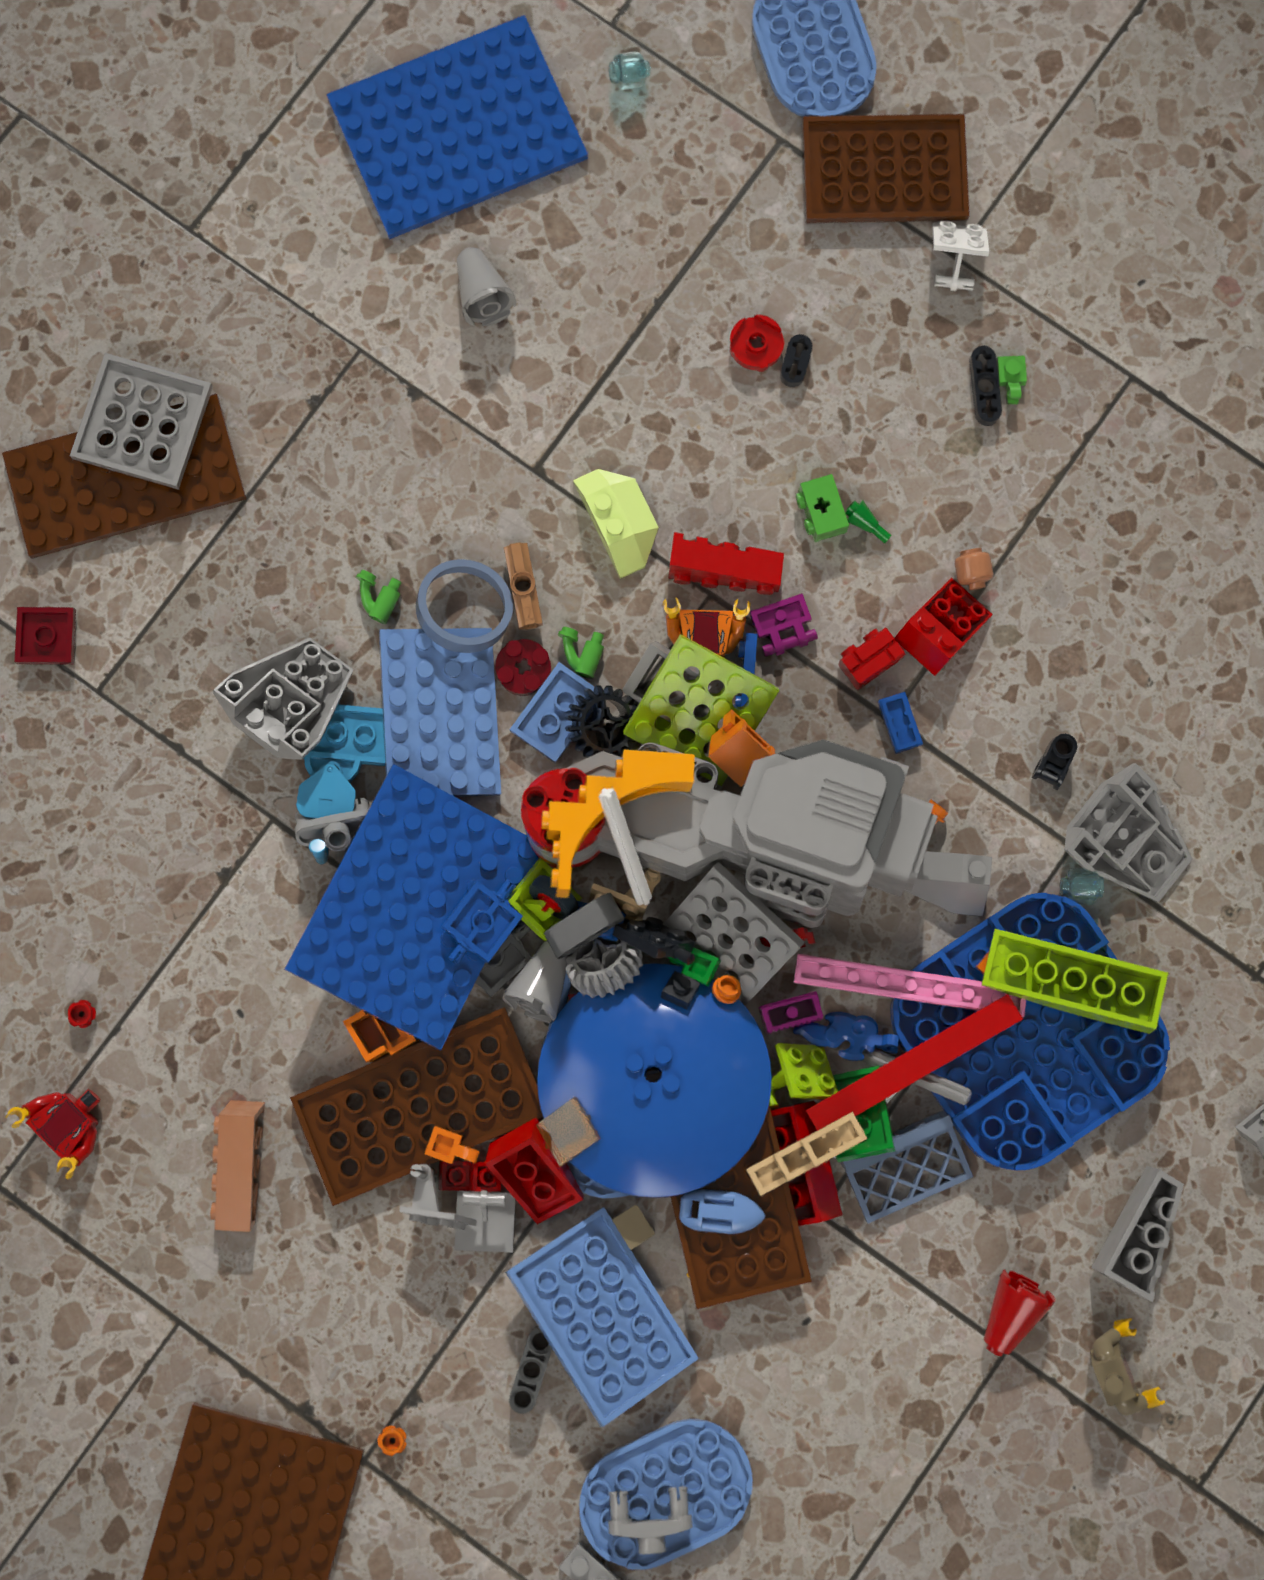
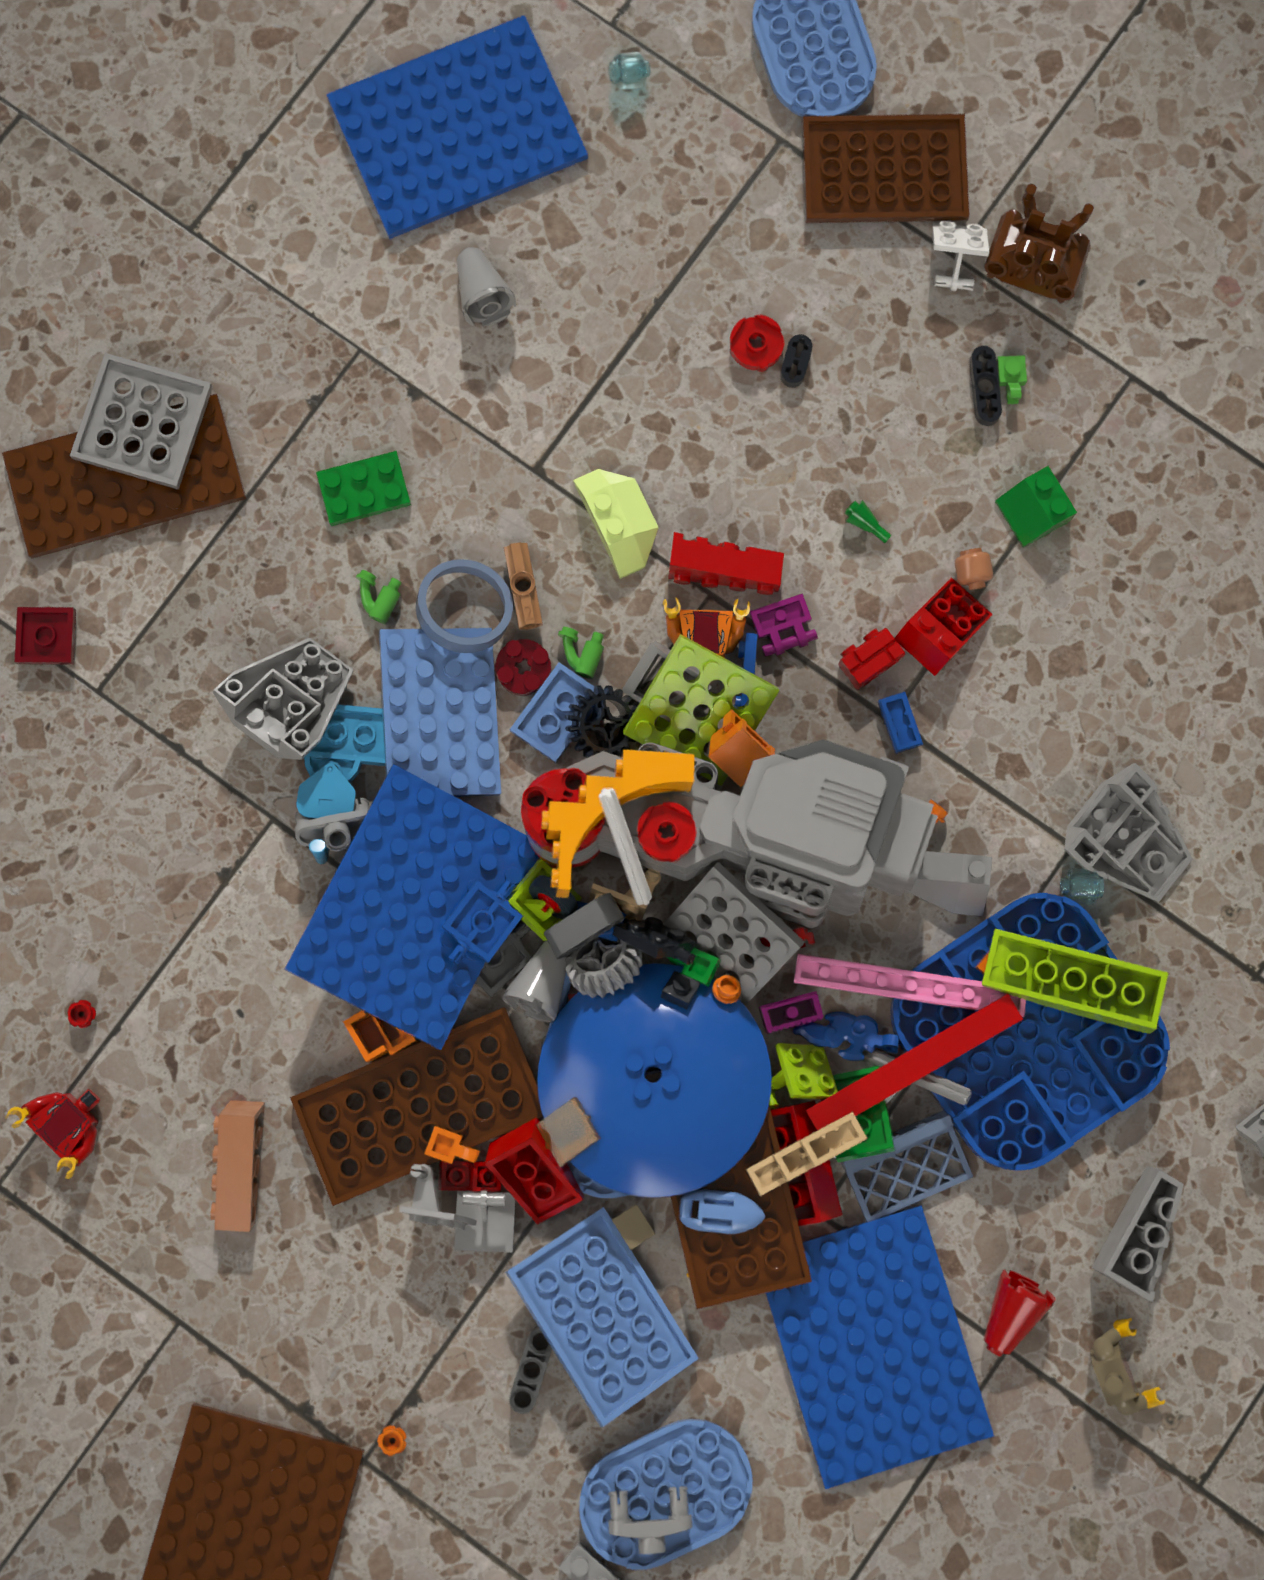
bright green brick [795,474,849,542] -> none
black piece [1031,733,1078,790] -> none
none -> green plate [316,451,411,527]
none -> red plate [637,802,697,863]
none -> blue plate [766,1205,994,1489]
none -> reddish brown piece [984,184,1094,303]
none -> green slope [995,466,1077,548]

